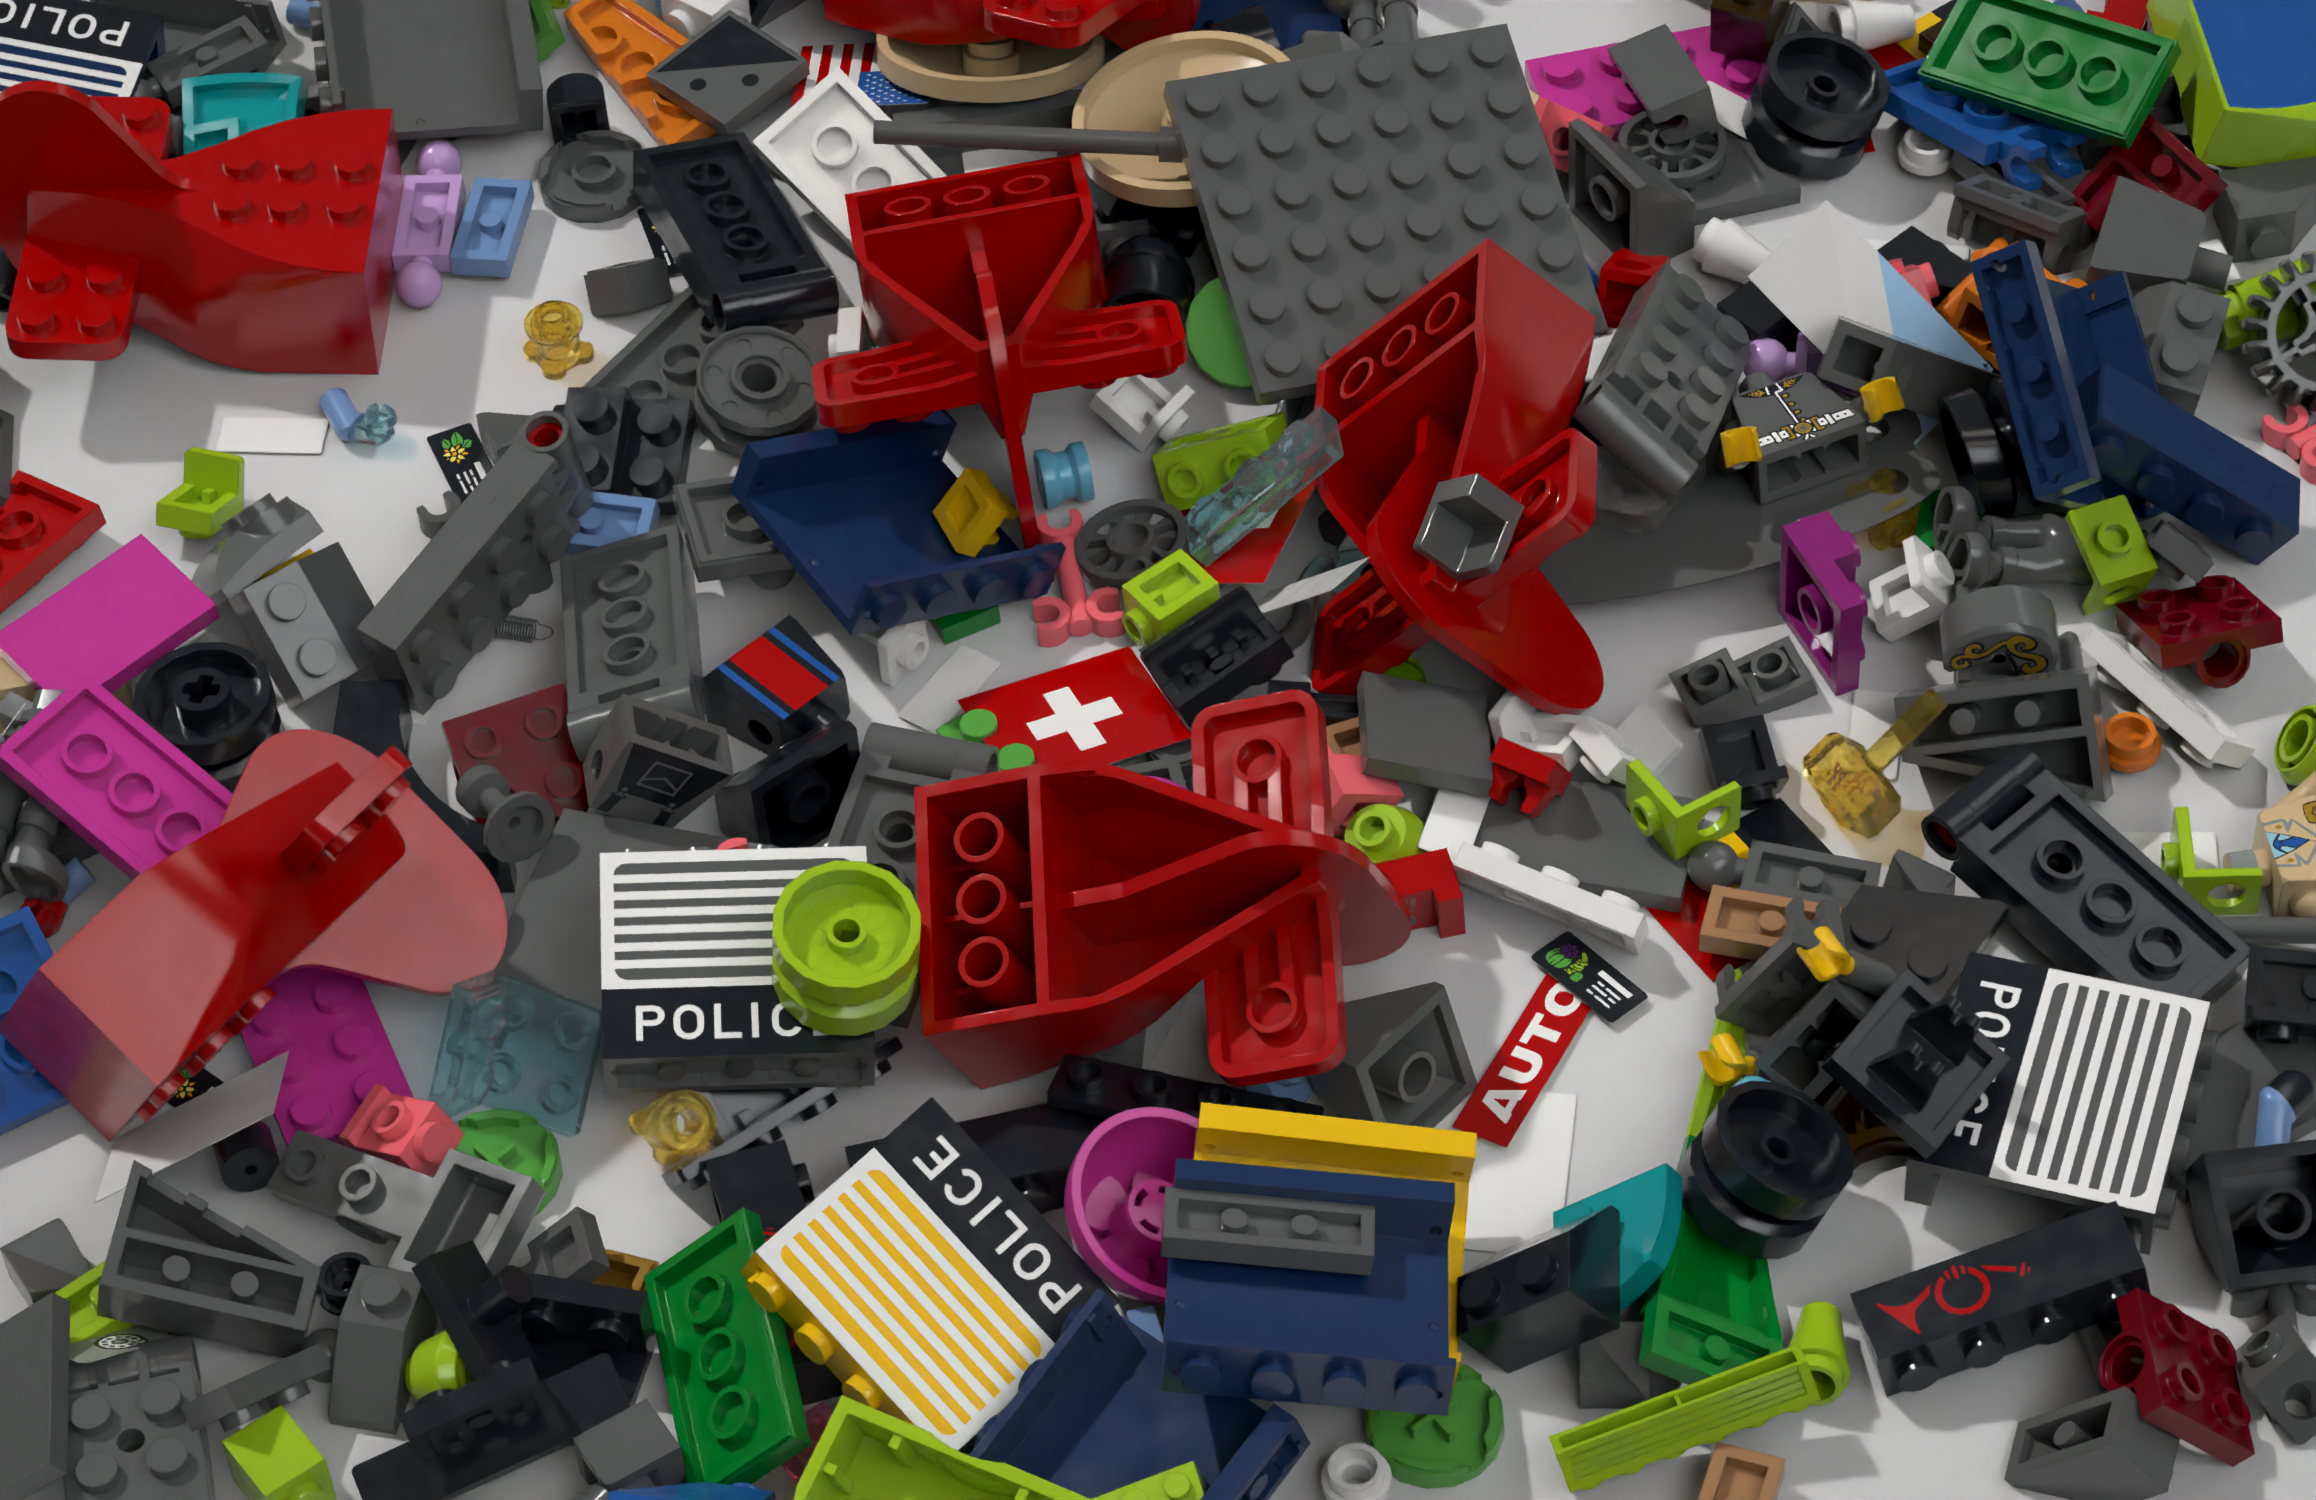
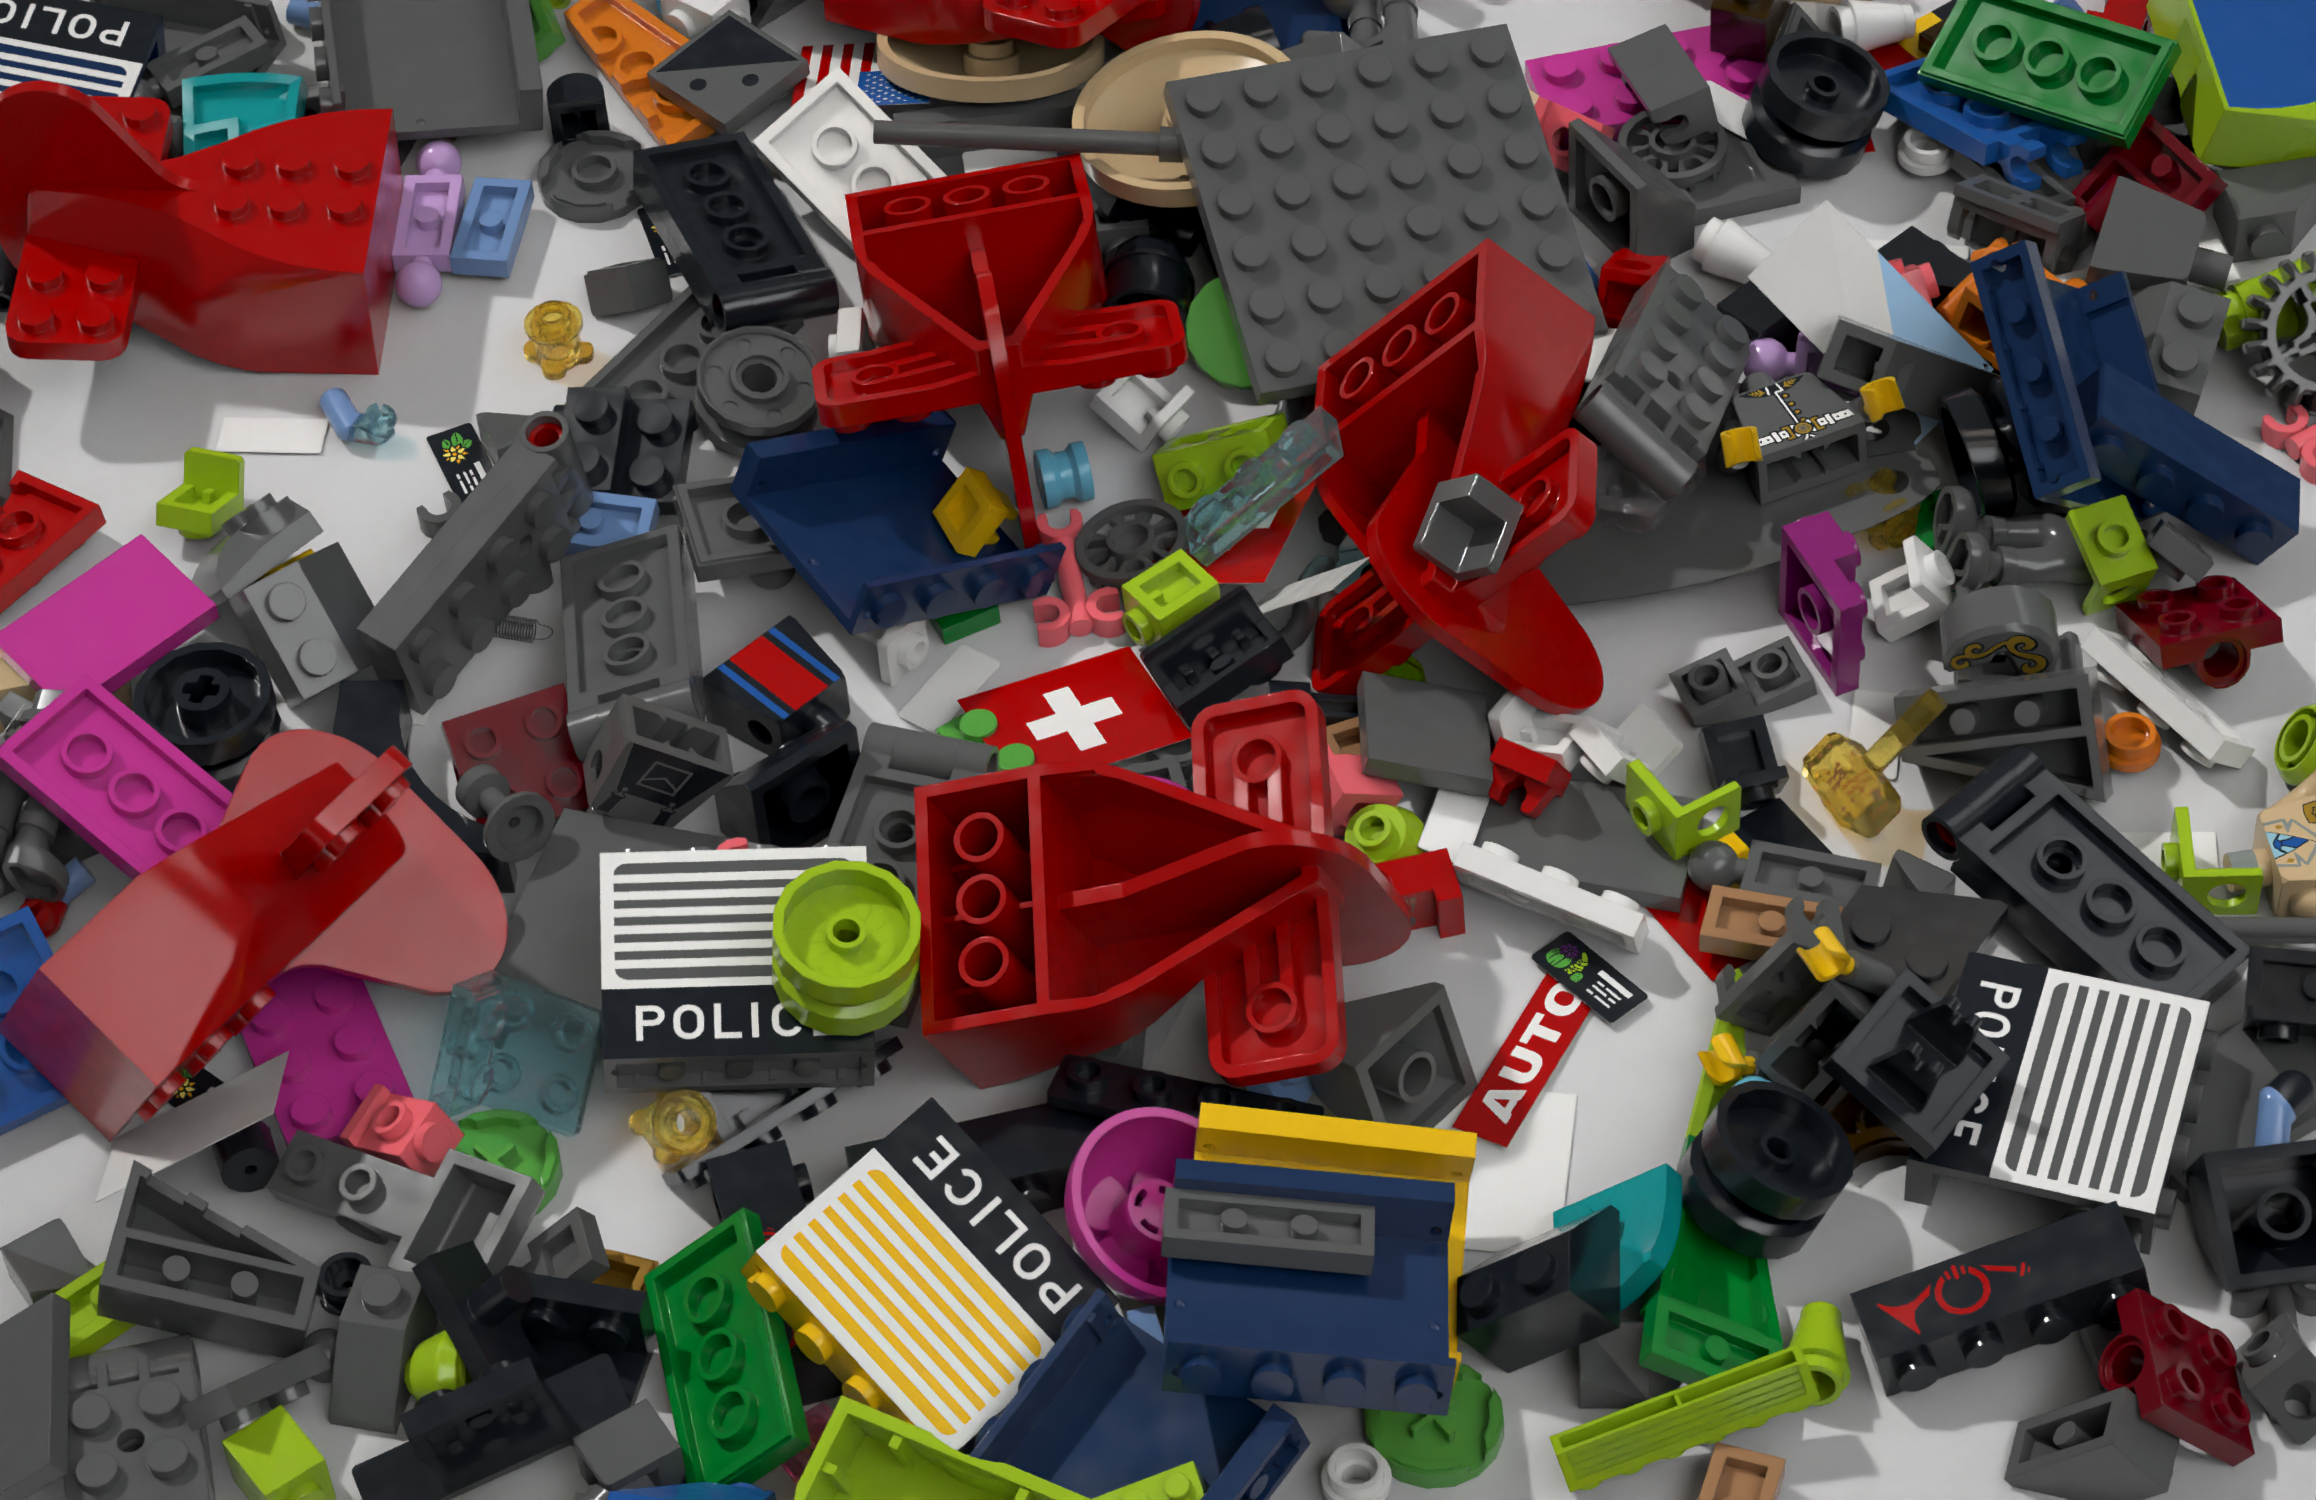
light grey sticker [69,1325,181,1363] -> none

